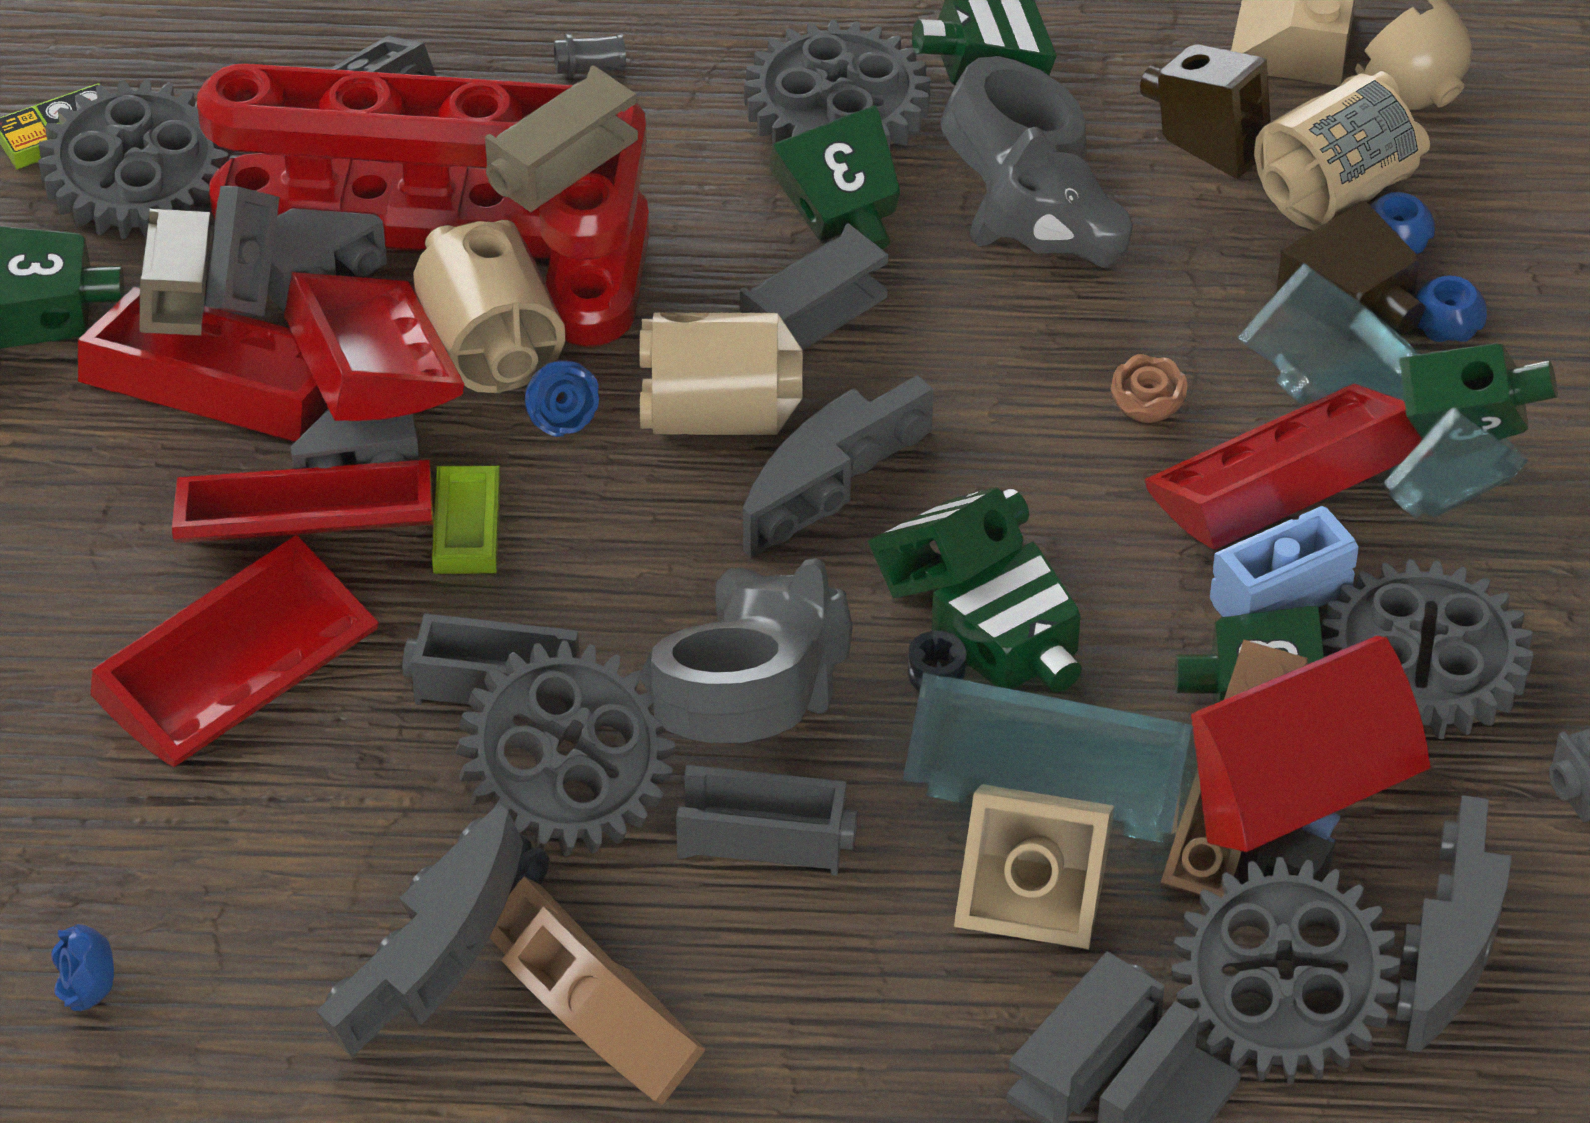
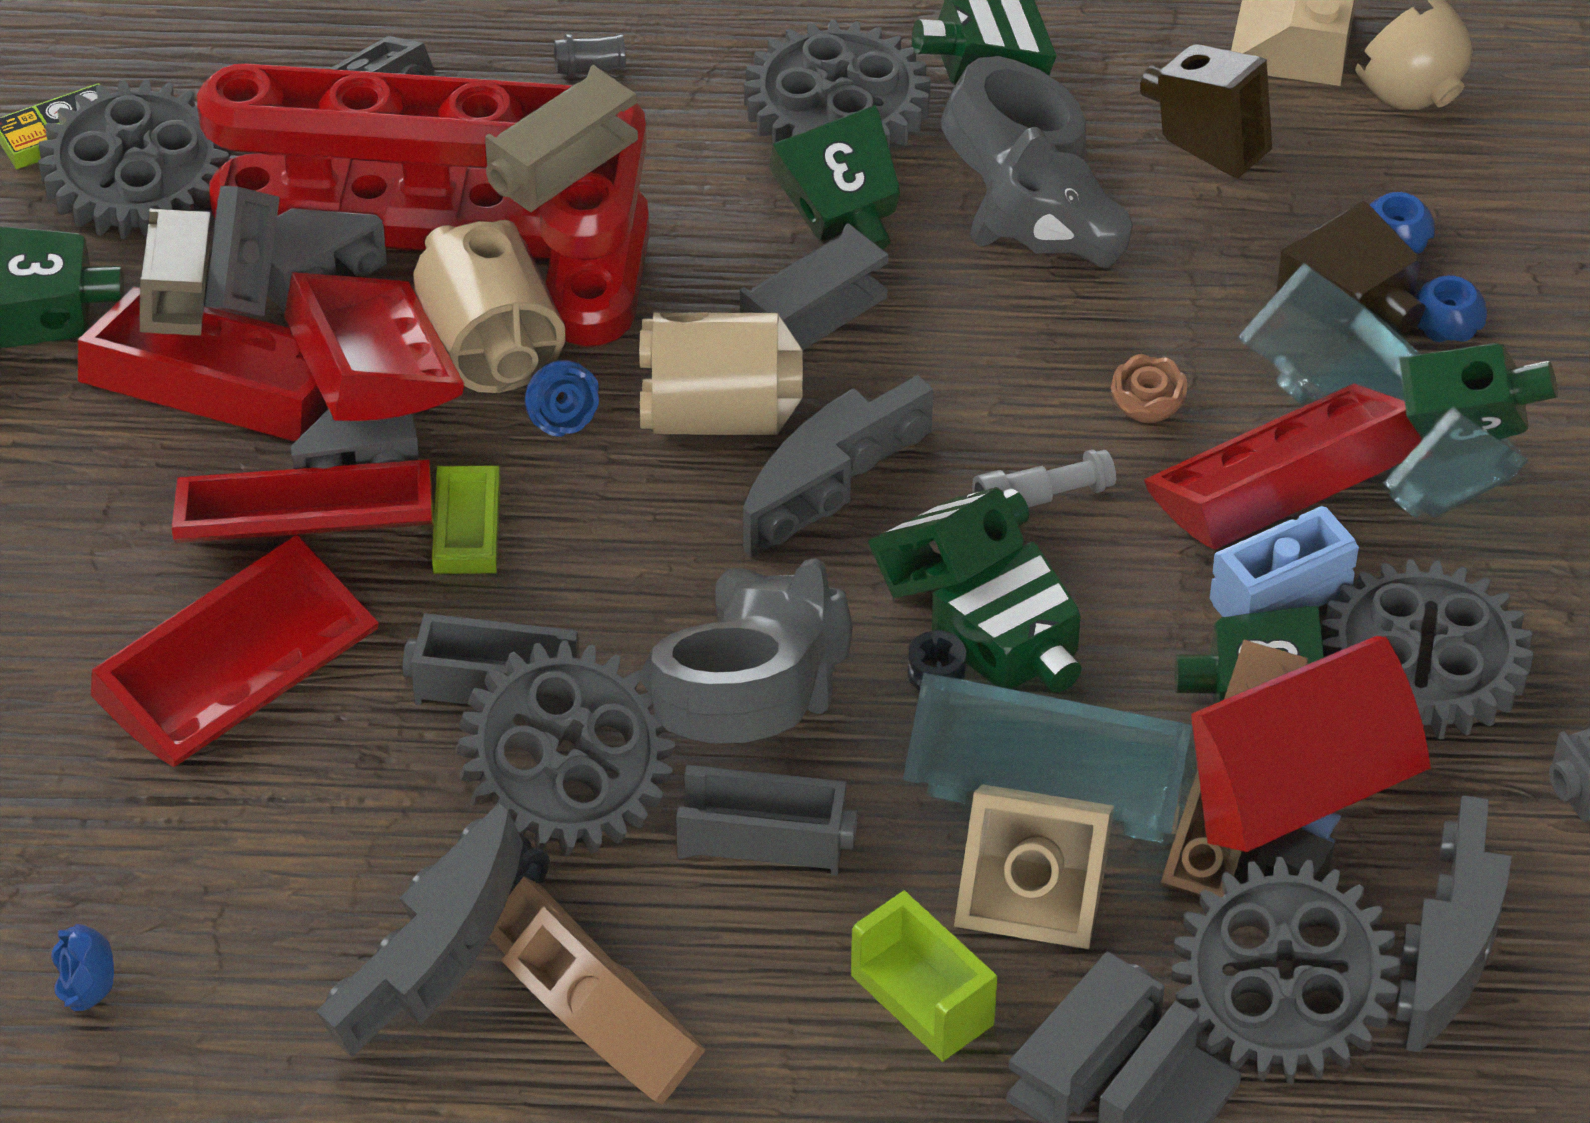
tan cylinder [1254,71,1430,230] -> none
none -> lime panel [851,890,997,1062]
none -> light grey piece [972,449,1116,508]

